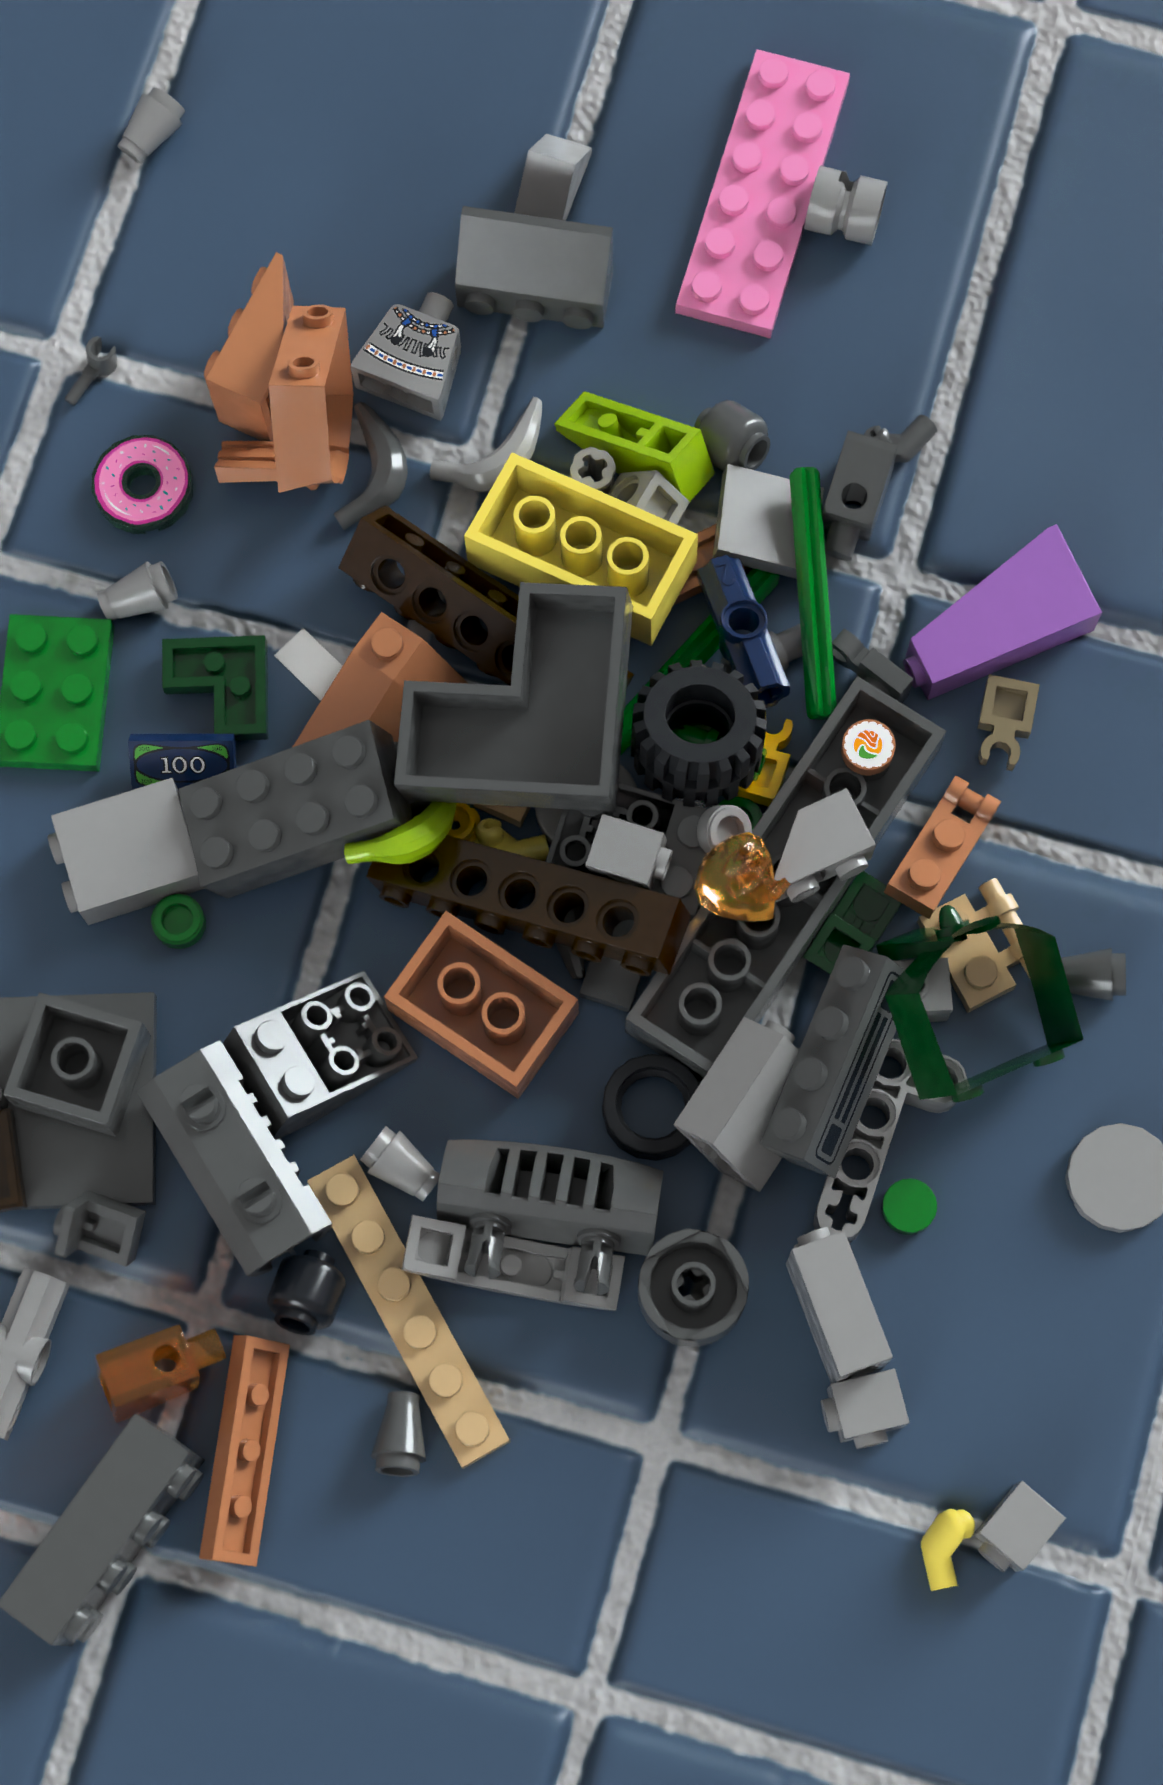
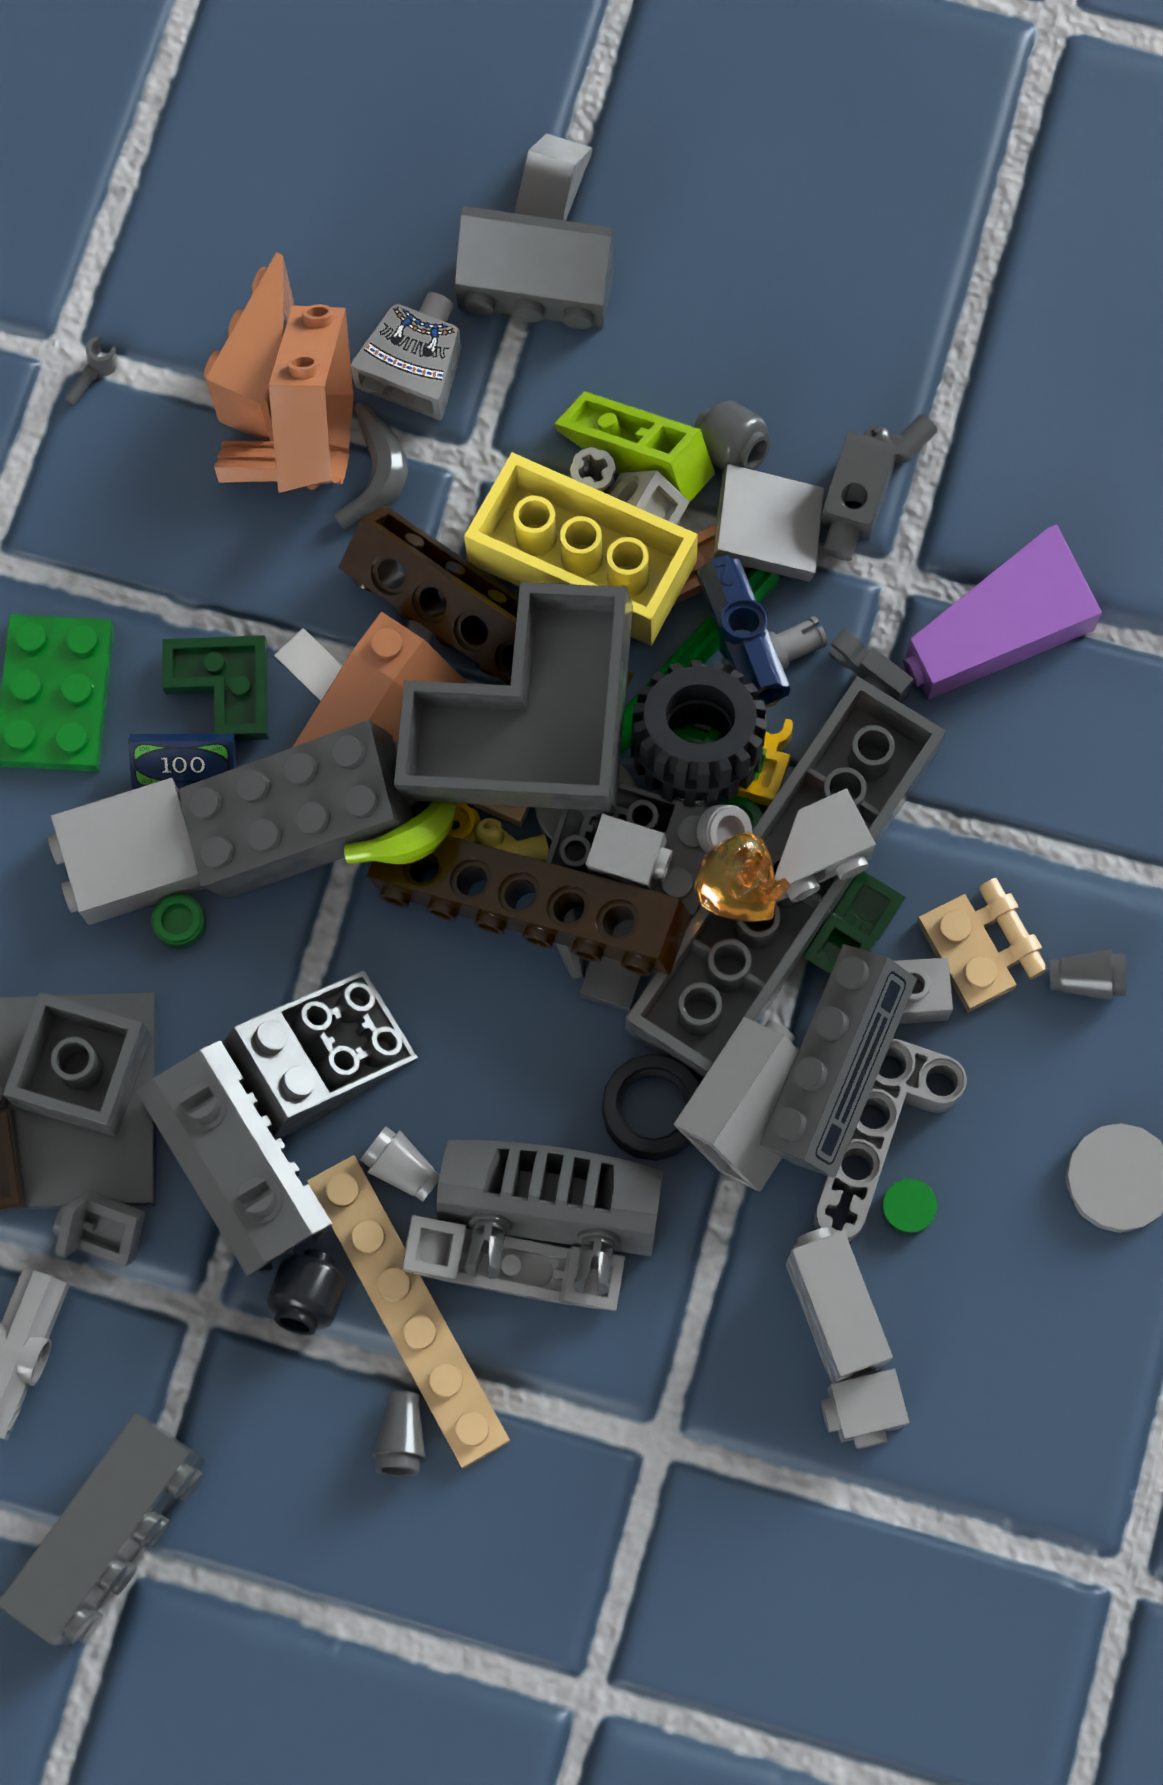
tile [92,435,193,534] -> none
clear orange torso [95,1325,226,1423] -> none
light grey cone [97,561,178,621] -> none
light grey cone [117,87,185,164] -> none
nougat plate [199,1335,290,1567] -> none
nougat brick [384,911,579,1099] -> none
light grey piece [430,397,542,493] -> none
dark grey brick [638,1229,749,1347] -> none
bright pink plate [675,49,850,338] -> none
green axle [789,467,837,720] -> none
light grey wheel [804,166,888,246] -> none
tile [841,719,896,776] -> none
dark green piece [876,905,1084,1102] -> none
nougat plate [884,775,1002,919] -> none
light yellow arm [921,1509,975,1591] -> none
light grey brick [973,1481,1066,1572] -> none
dark tan plate [977,674,1040,771] -> none

